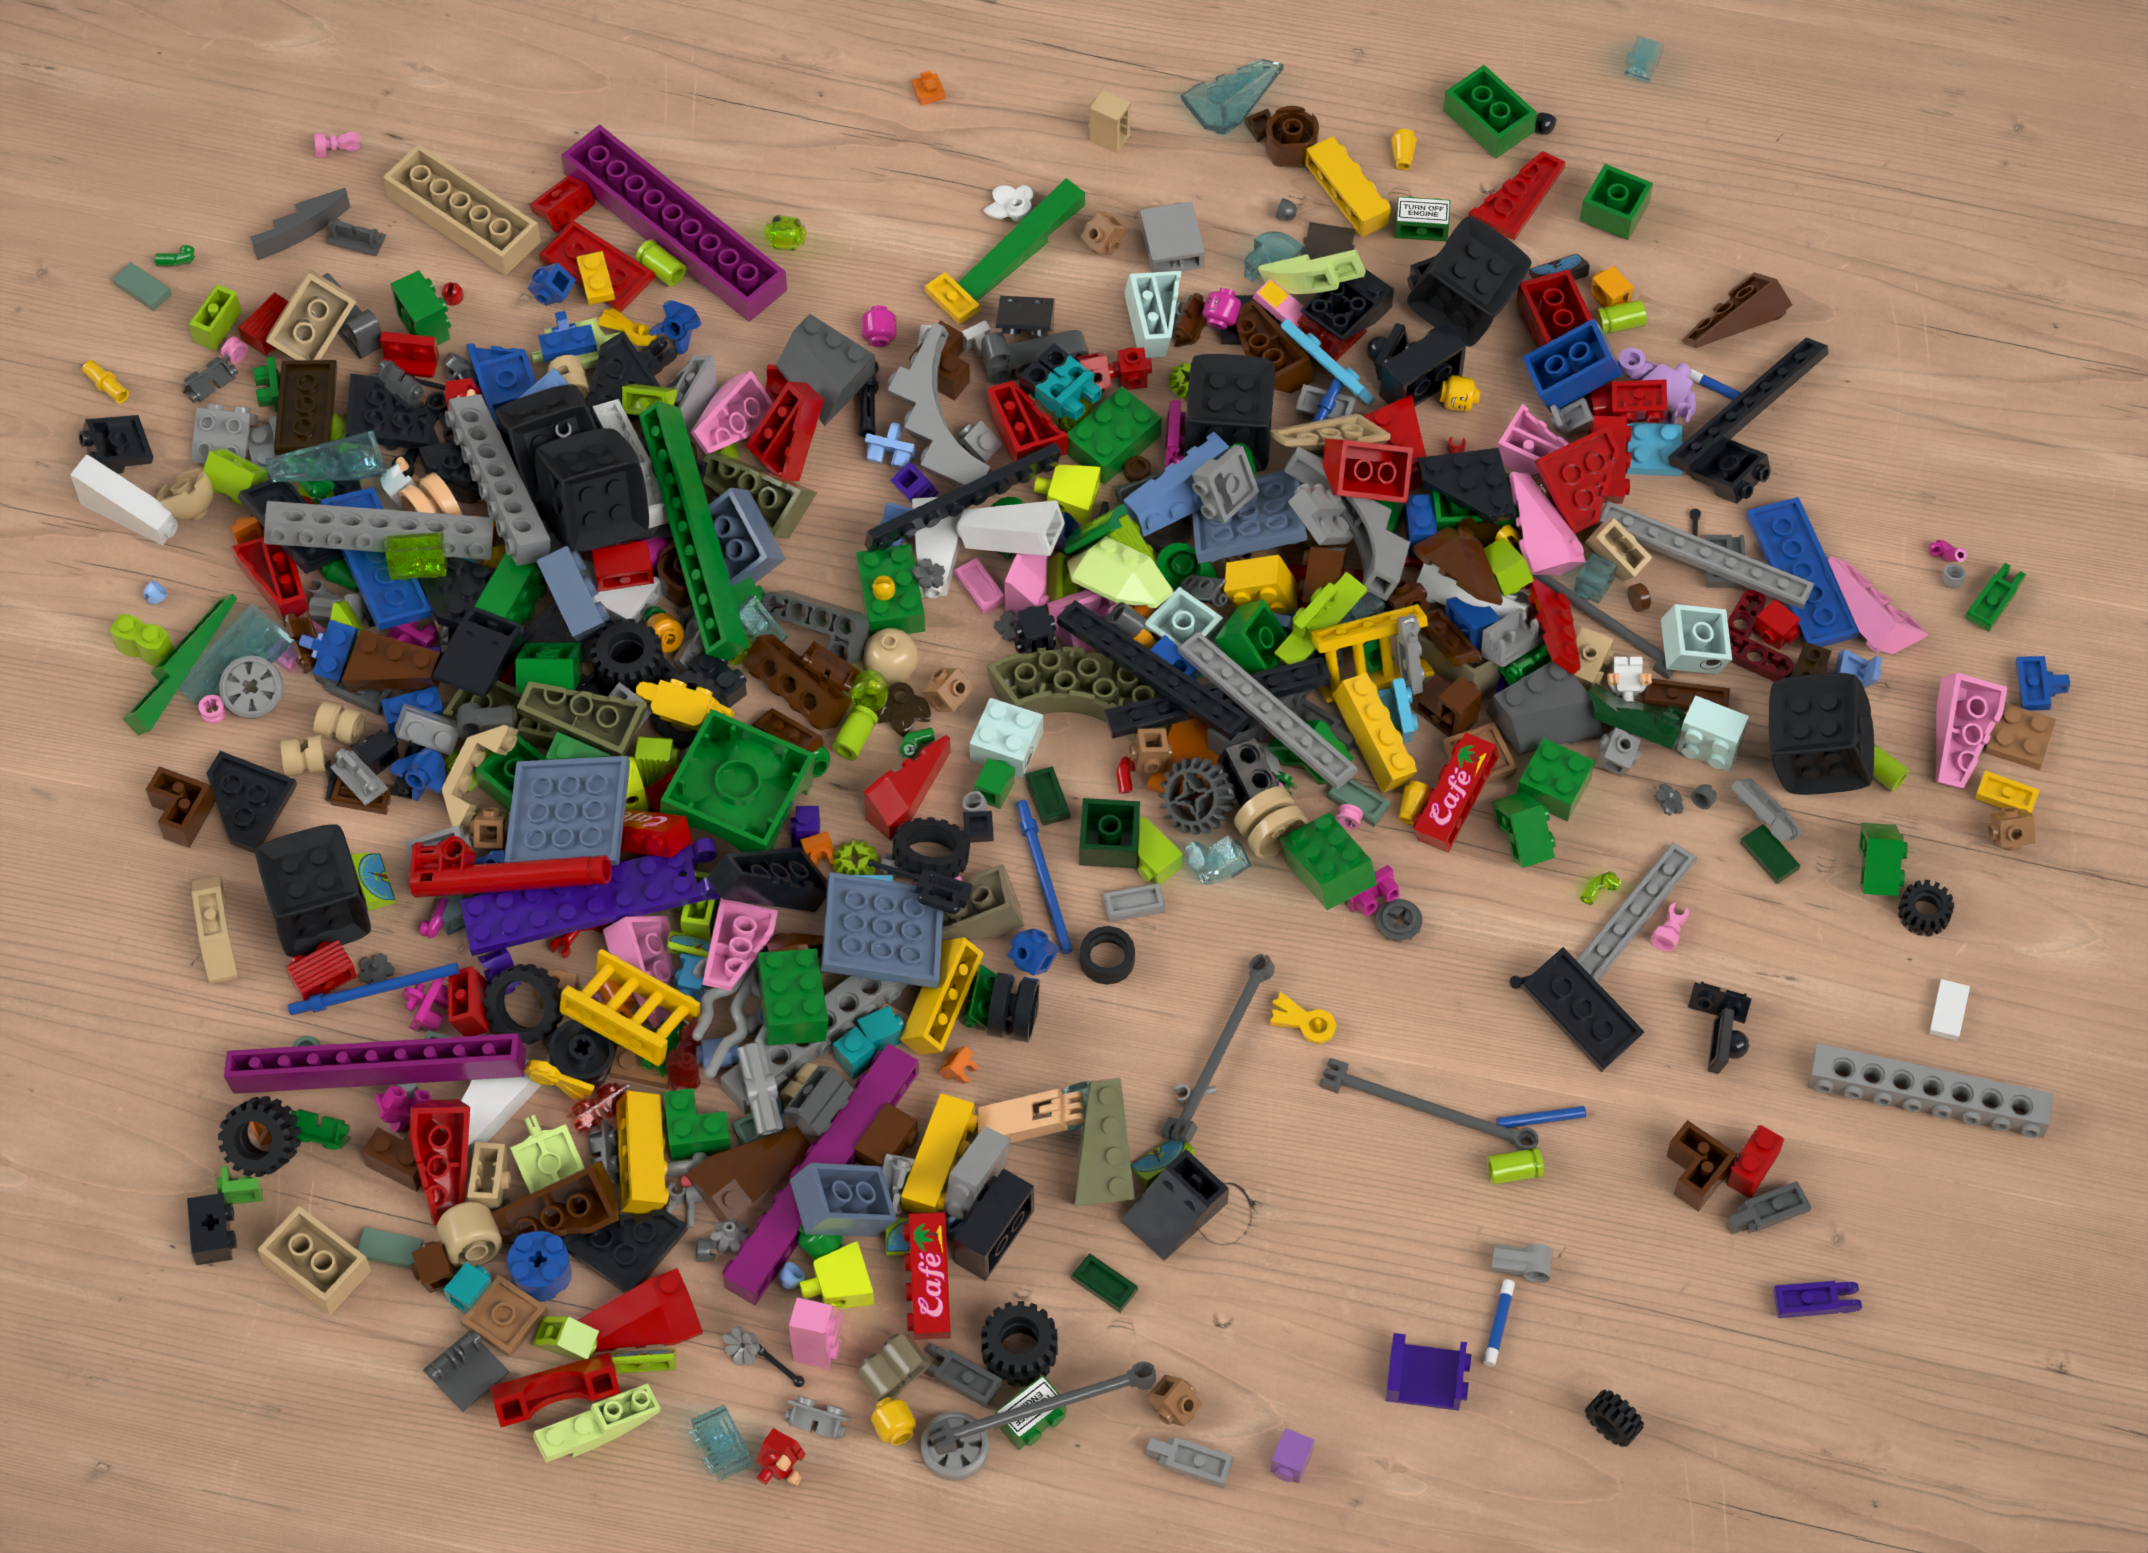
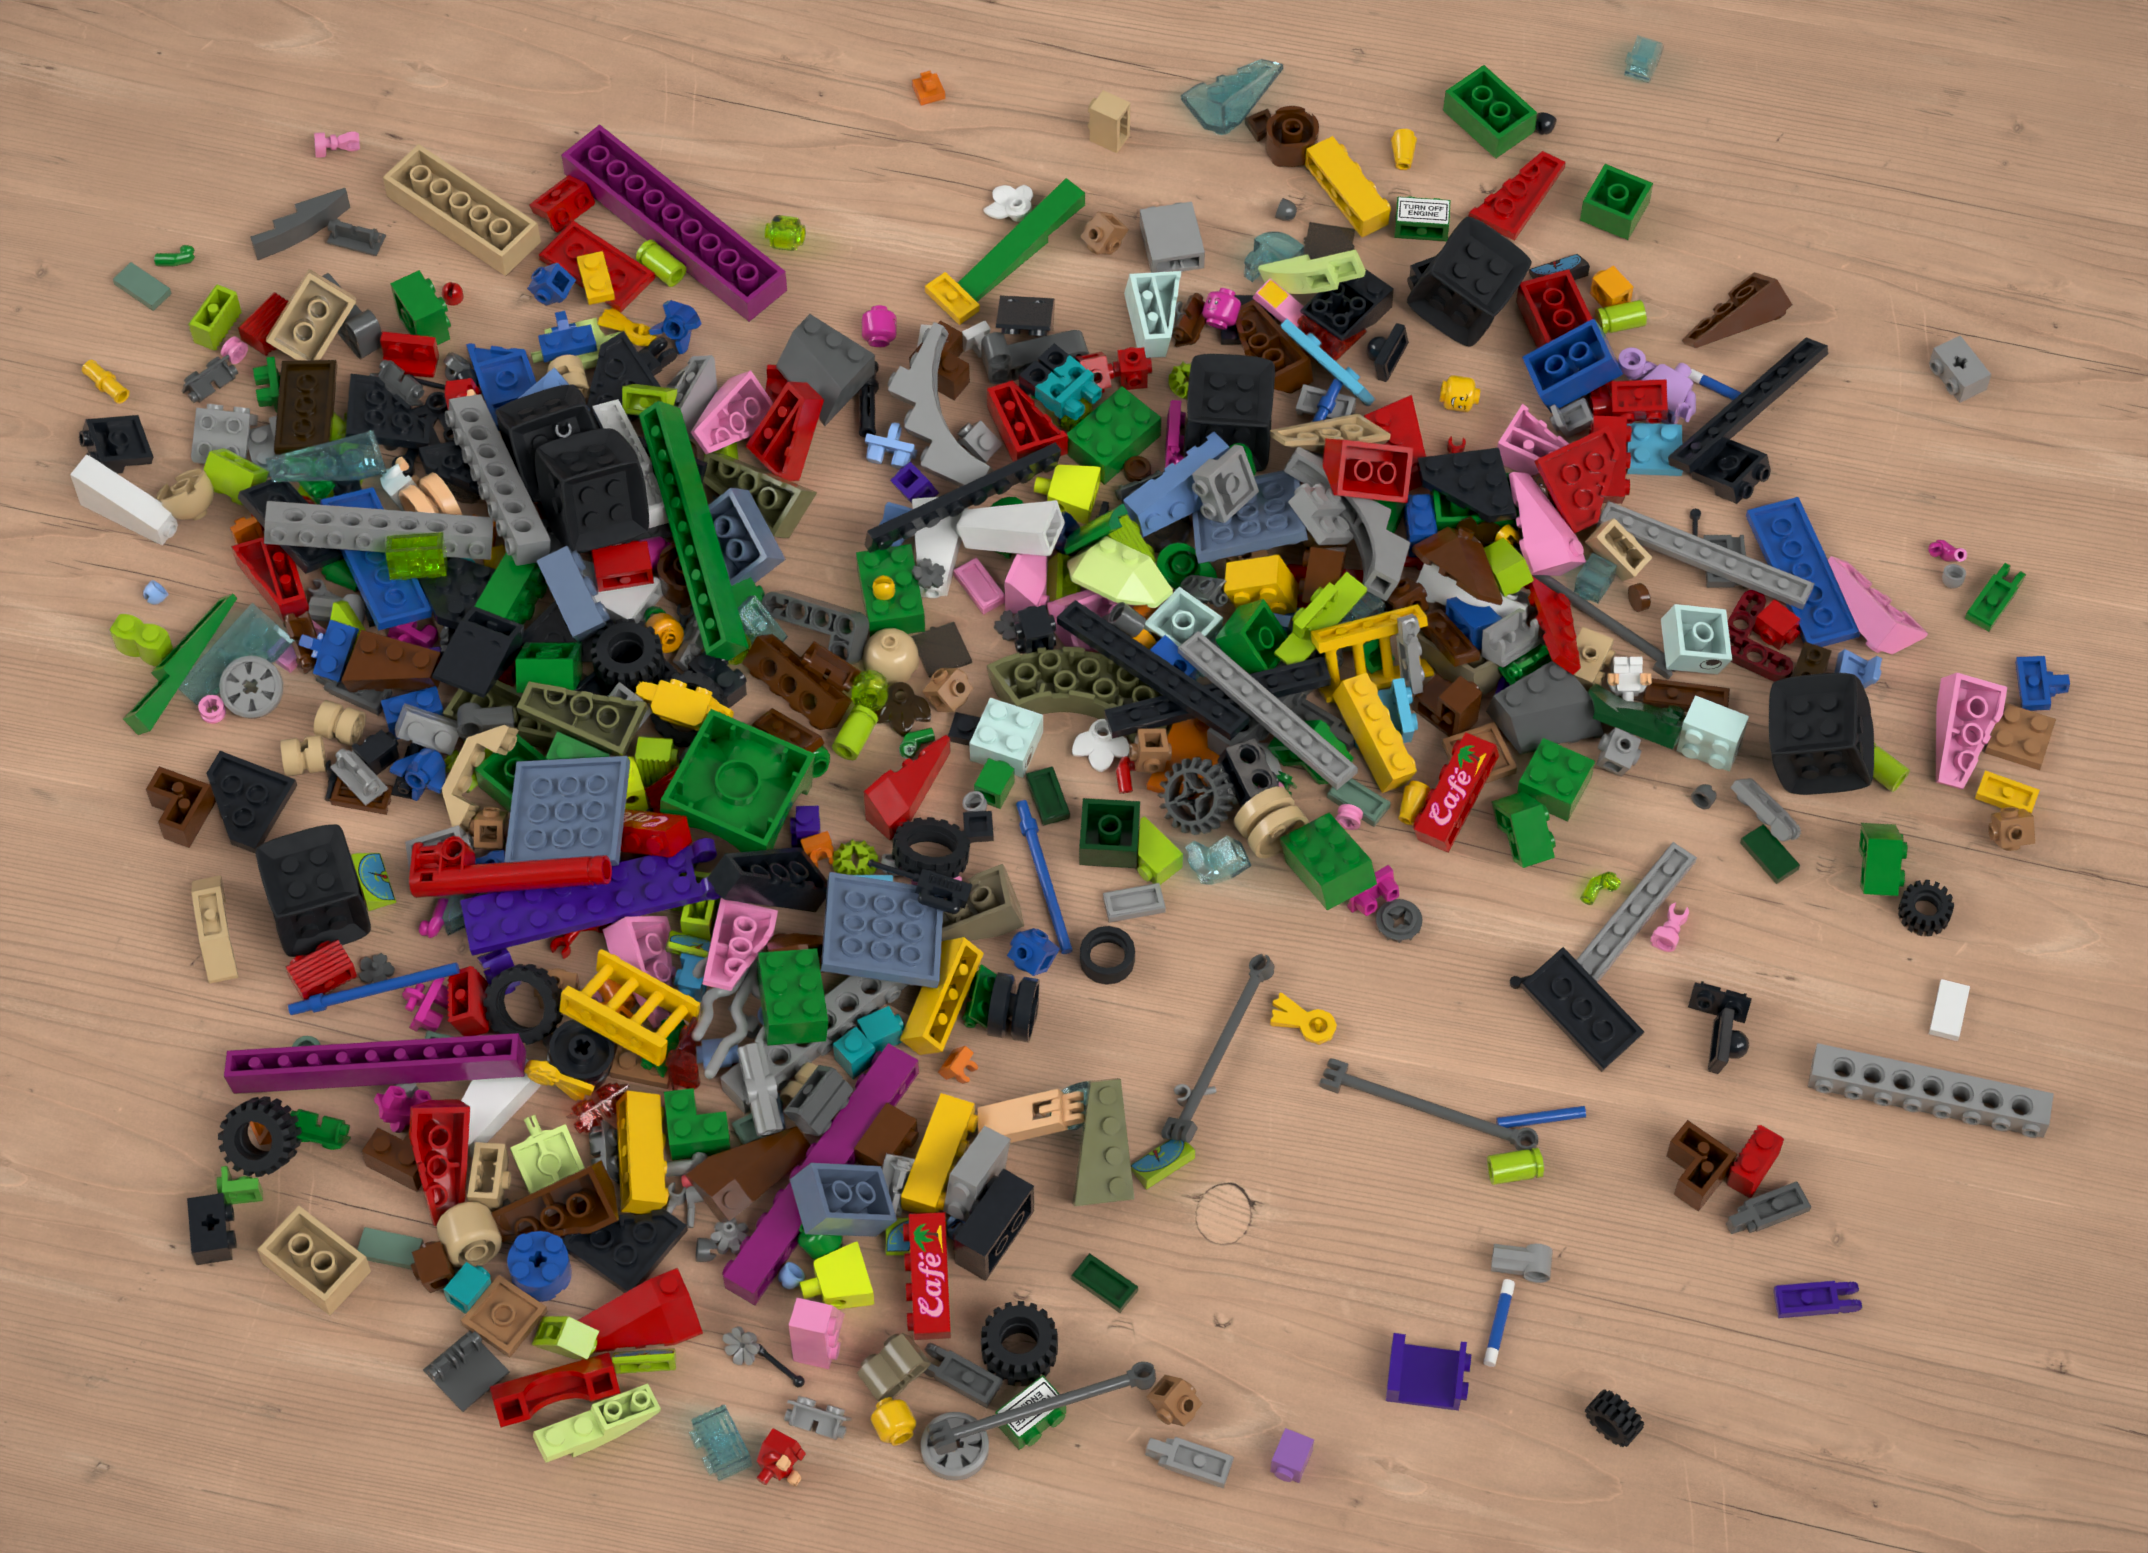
black slope [1121,1149,1229,1261] -> none
black brick [1379,323,1466,407] -> none
dark grey plant [1653,783,1684,816] -> none
none -> clear smoke piece [911,622,972,678]
none -> black plate [948,712,981,746]
none -> white plate [1072,719,1129,772]
none -> light grey brick [1929,335,1991,403]

